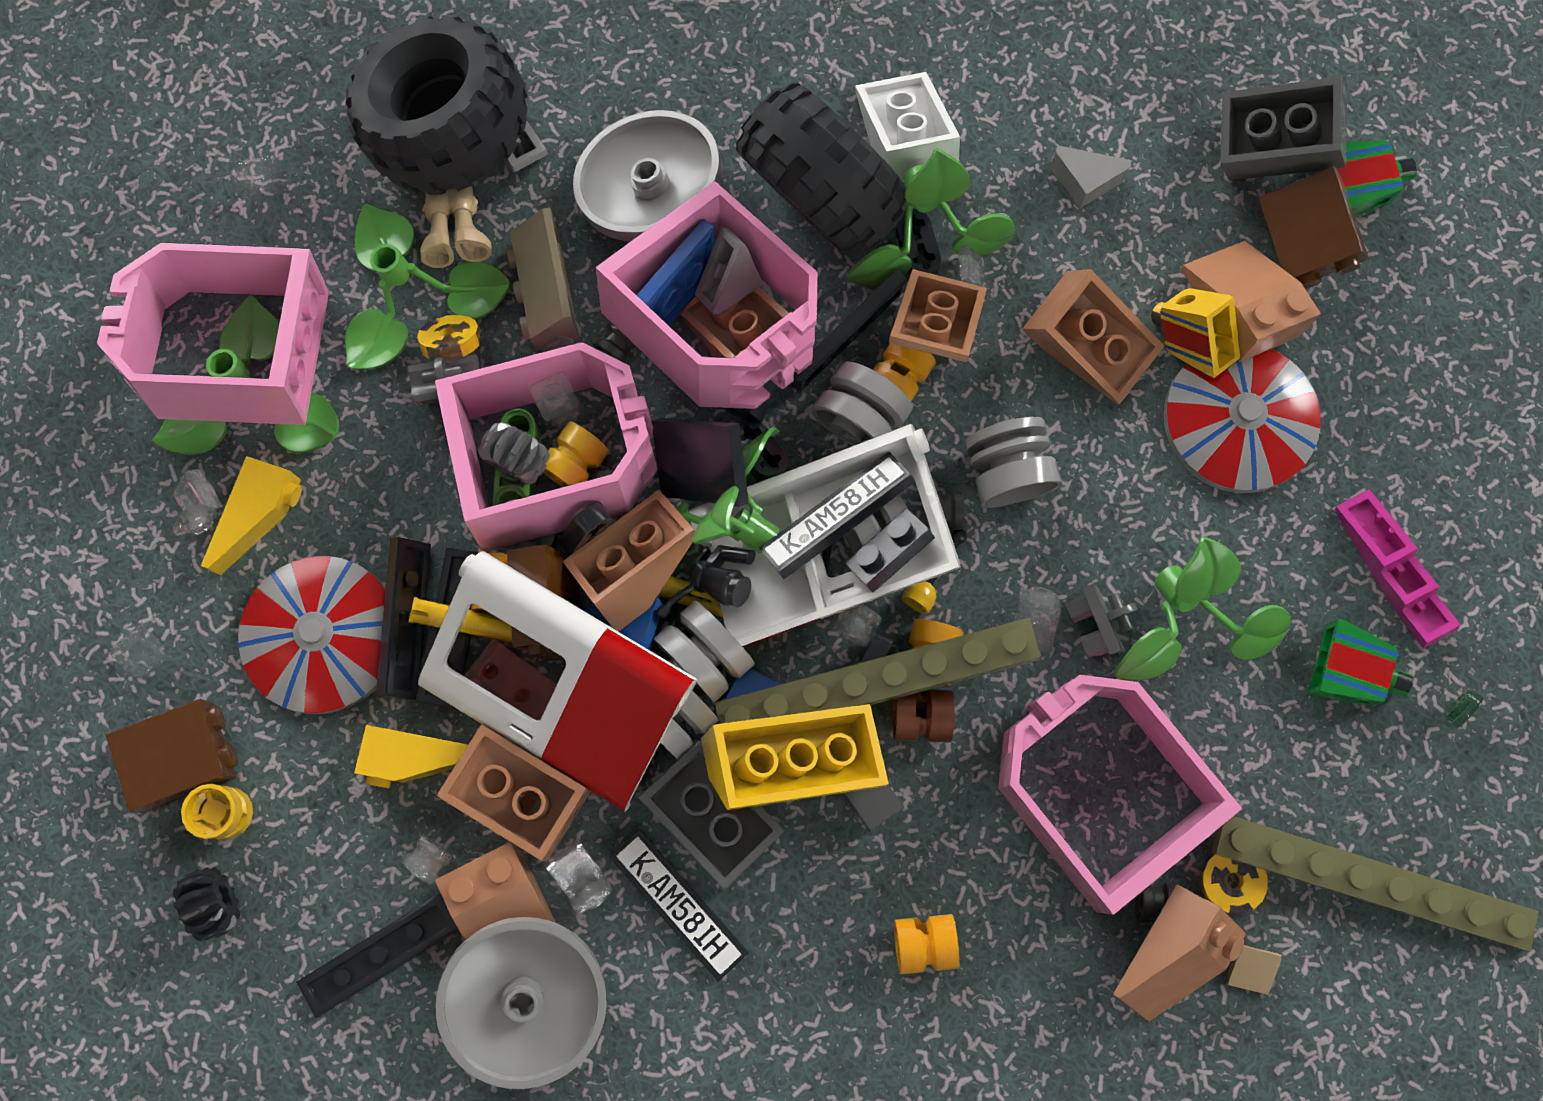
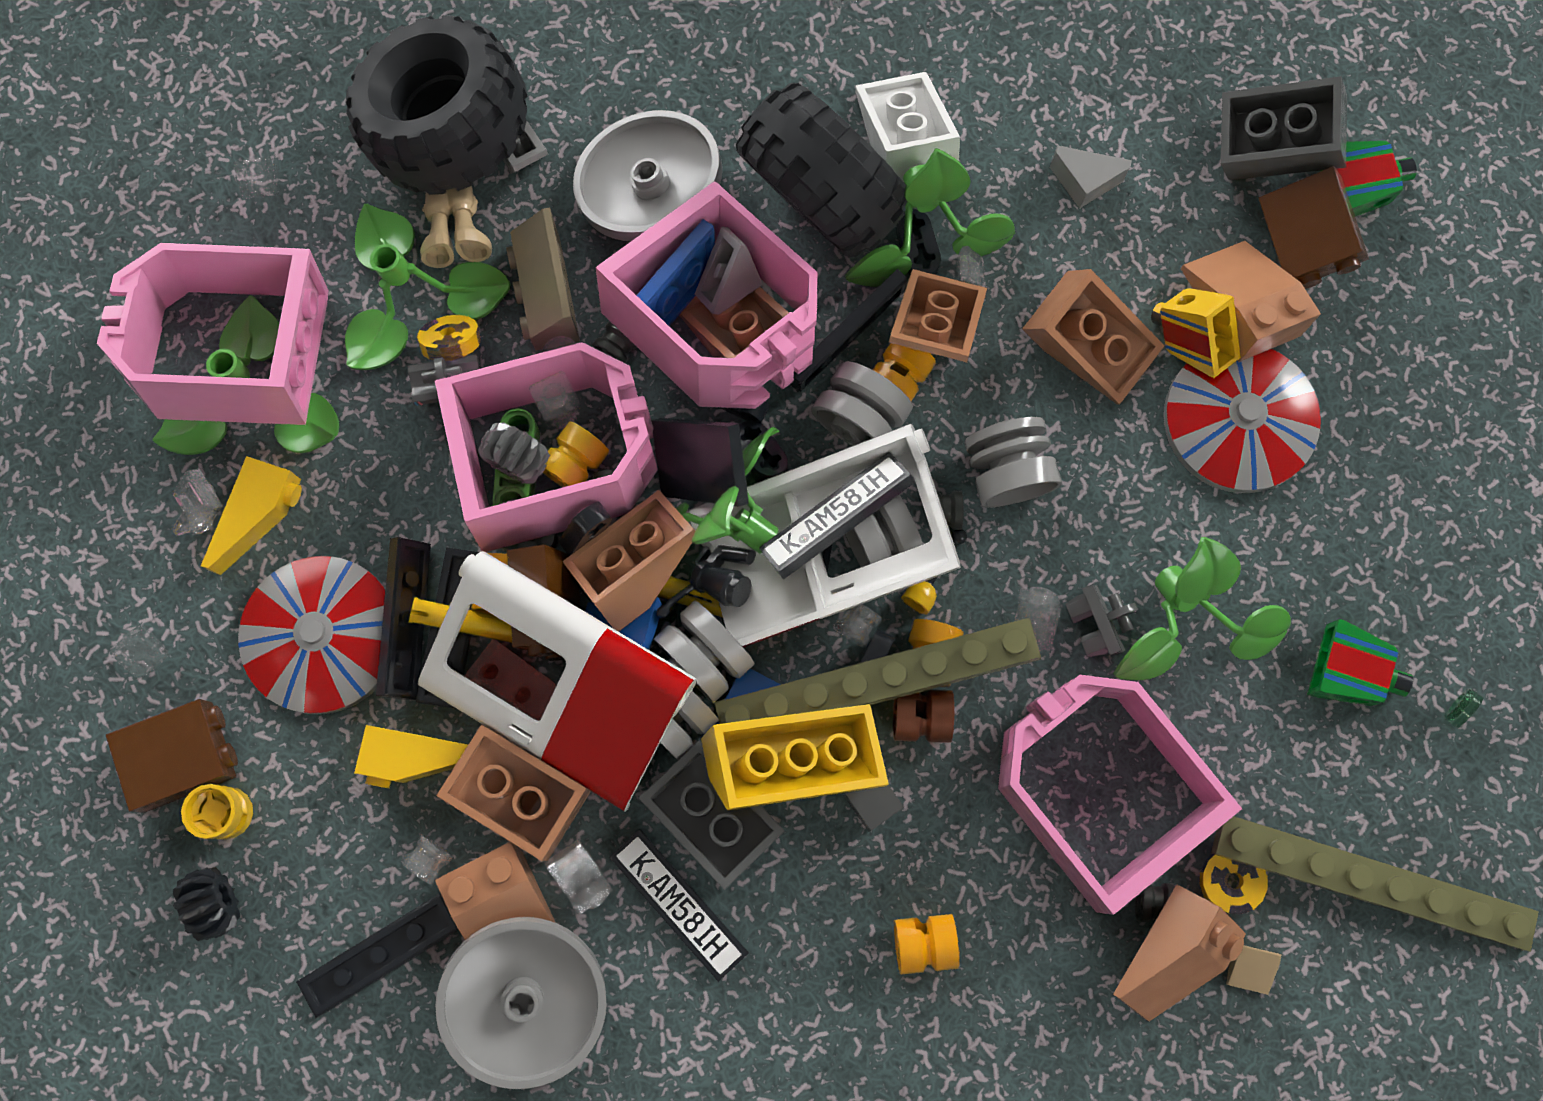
plate [845,508,935,593] -> none
dark pink slope [1335,489,1461,649] -> none

